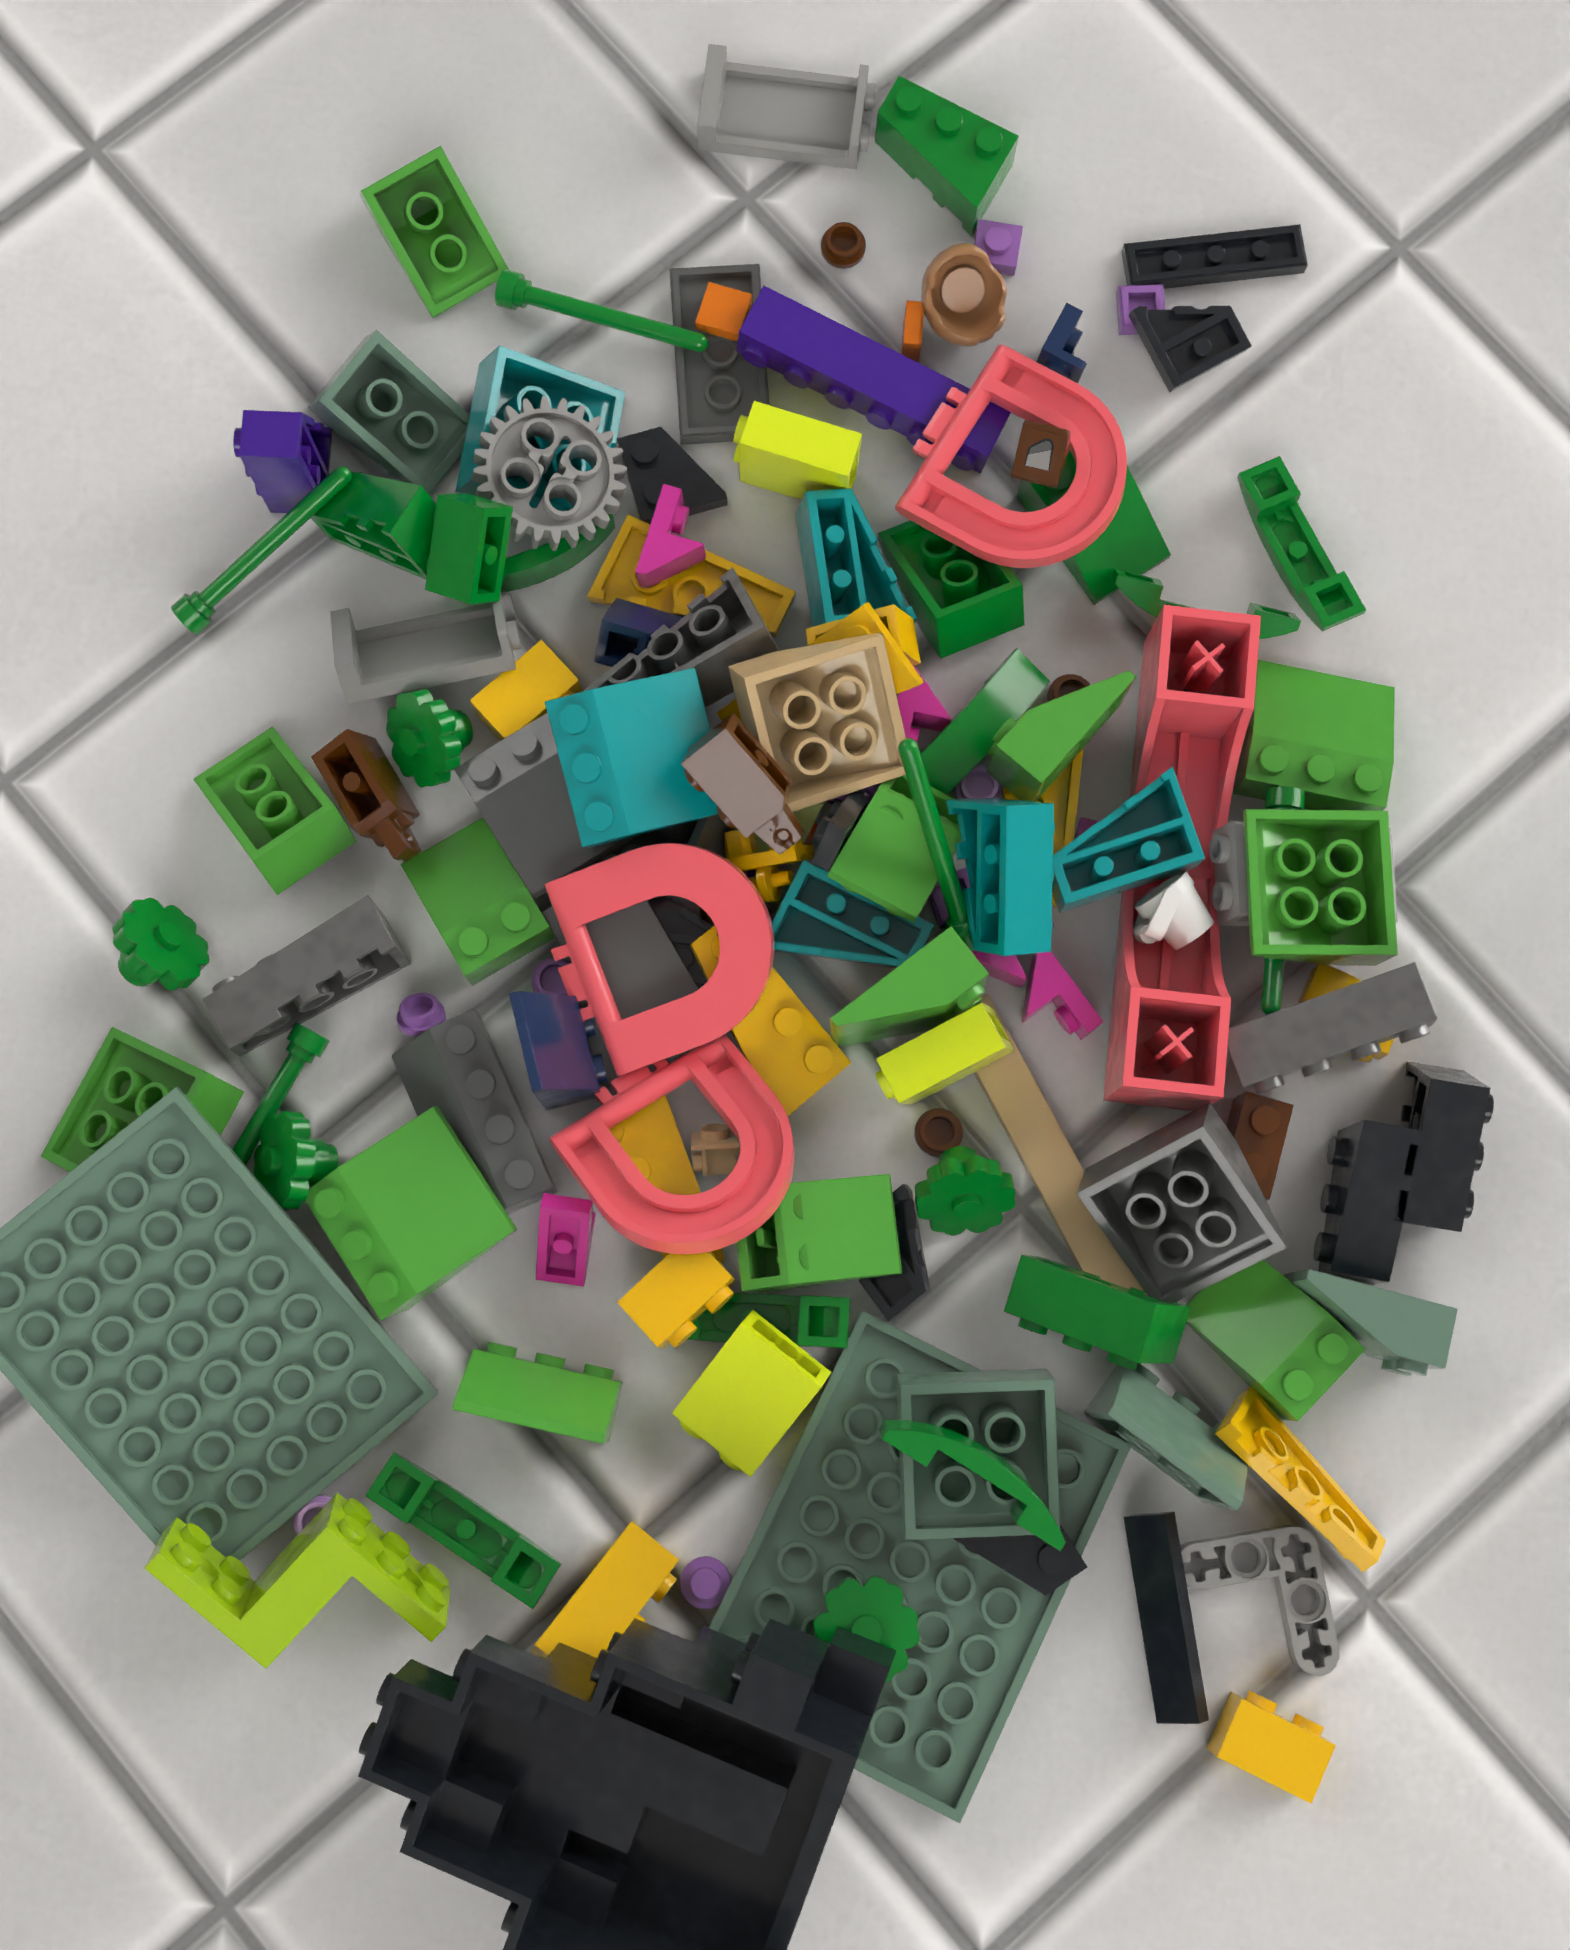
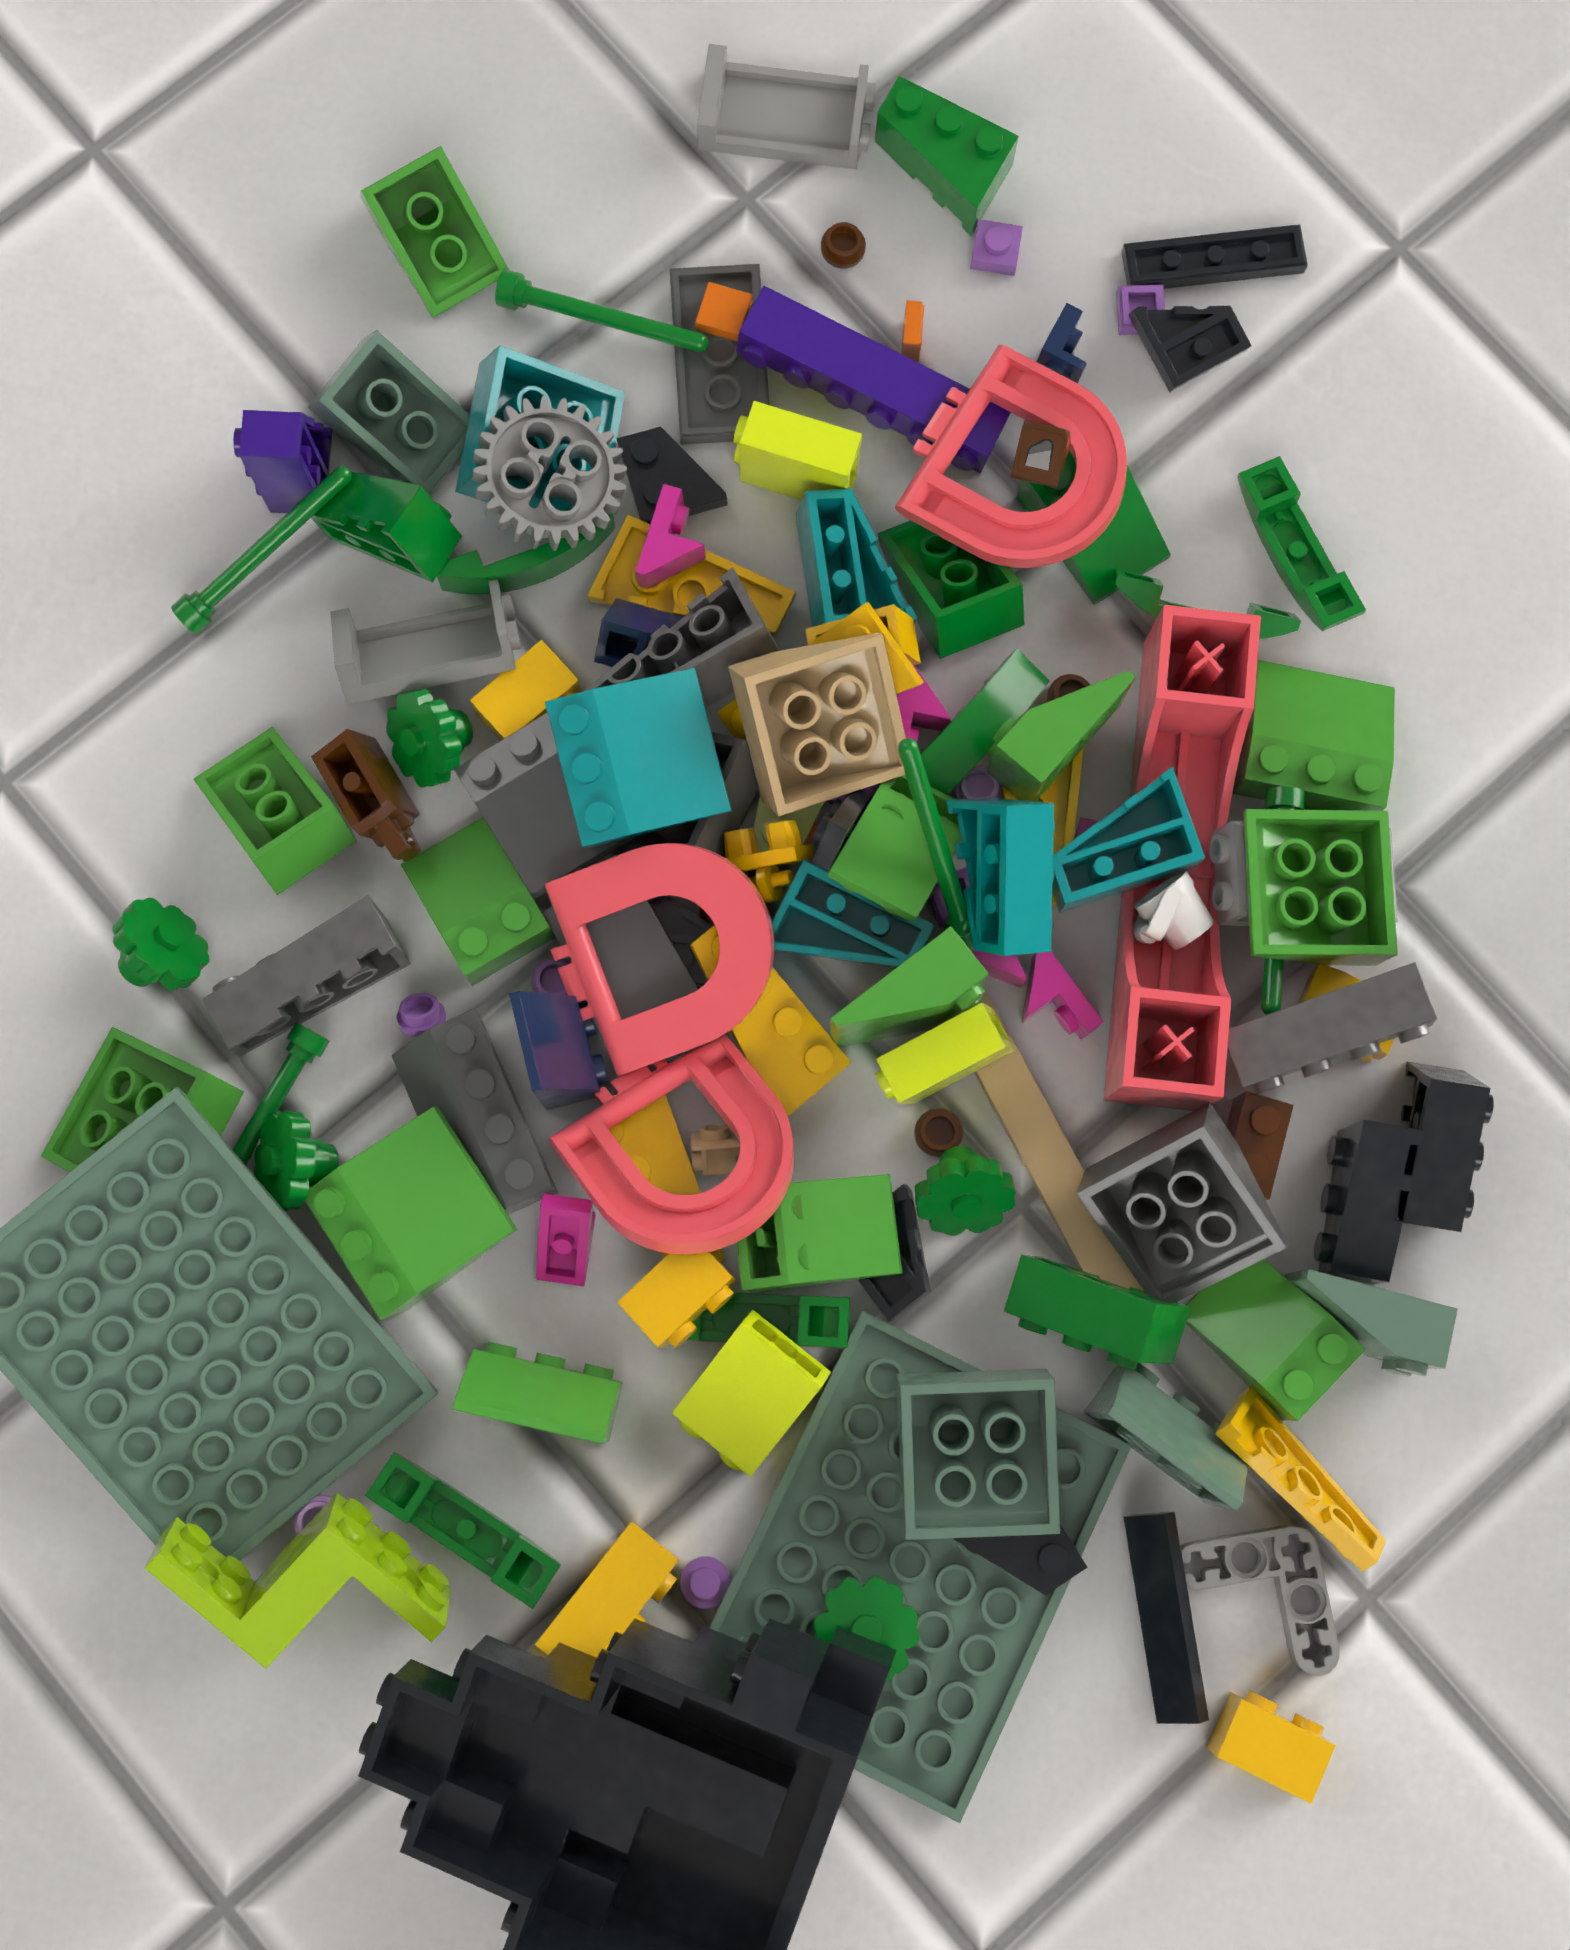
green brick [425,493,513,604] -> none
hinge [681,713,804,855] -> none
green slope [879,1420,1066,1551] -> none
medium nougat piece [921,243,1007,347] -> none

